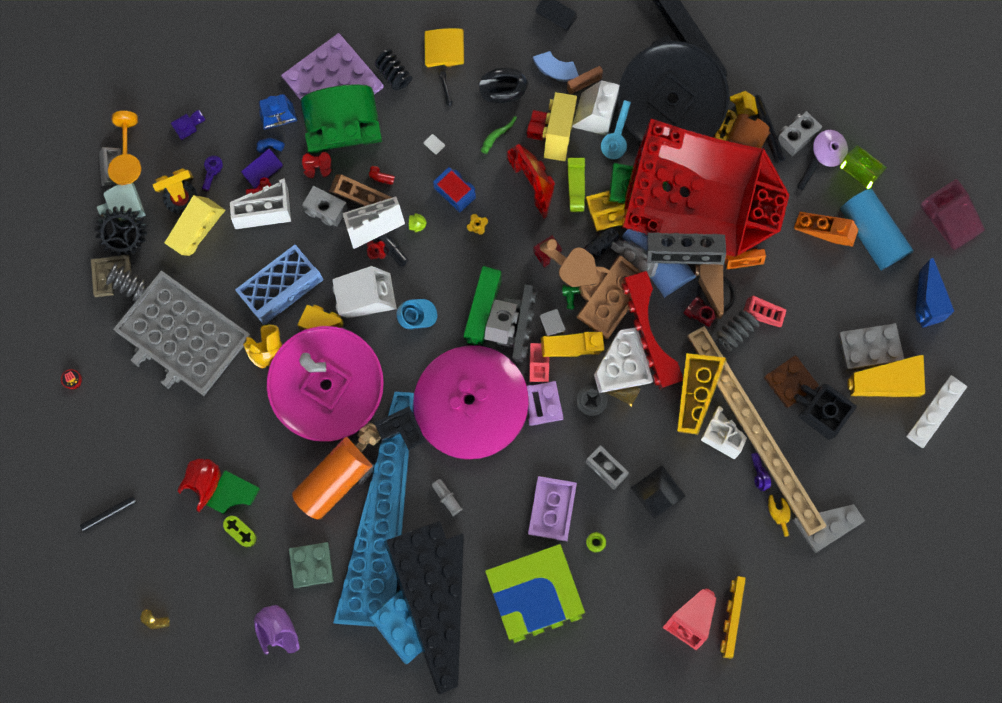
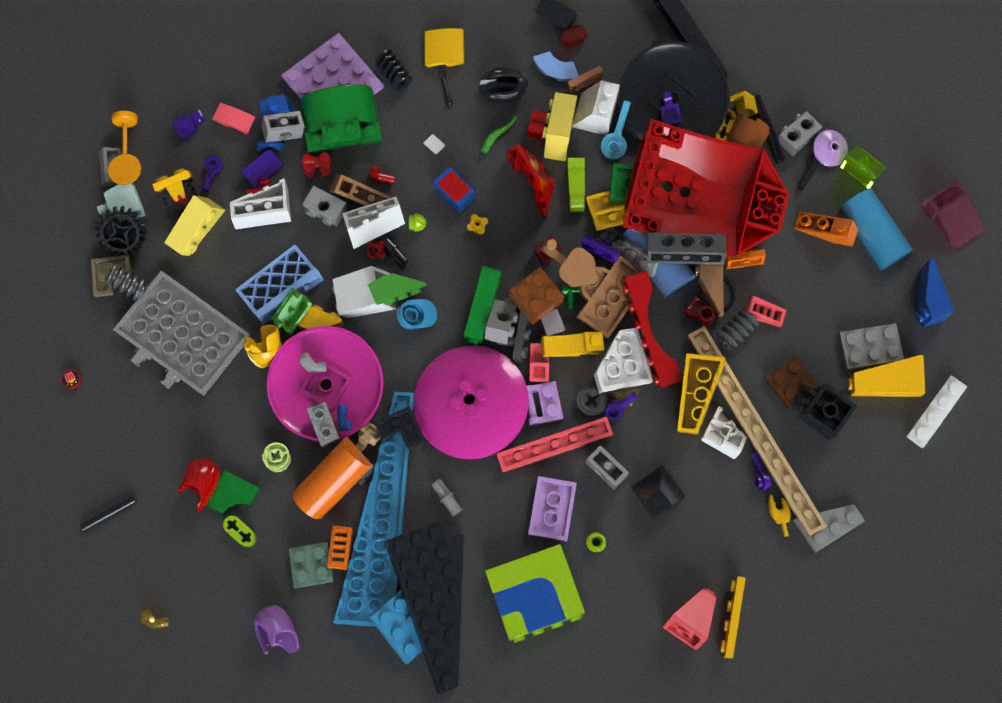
none -> coral slope [212,103,255,134]
none -> light grey brick [262,111,304,143]
none -> yellowish green wheel [262,442,291,472]
none -> bright green hinge [271,288,312,335]
none -> light grey brick [307,402,341,448]
none -> orange slope [327,526,353,570]
none -> blue arm [337,405,352,432]
none -> bright green slope [368,273,427,306]
none -> coral plate [496,417,613,473]
none -> dark orange brick [509,267,564,325]
none -> clear red brick [559,25,588,49]
none -> dark purple slope [581,236,622,263]
none -> dark purple plate [606,391,638,419]
none -> dark purple plate [660,91,682,125]

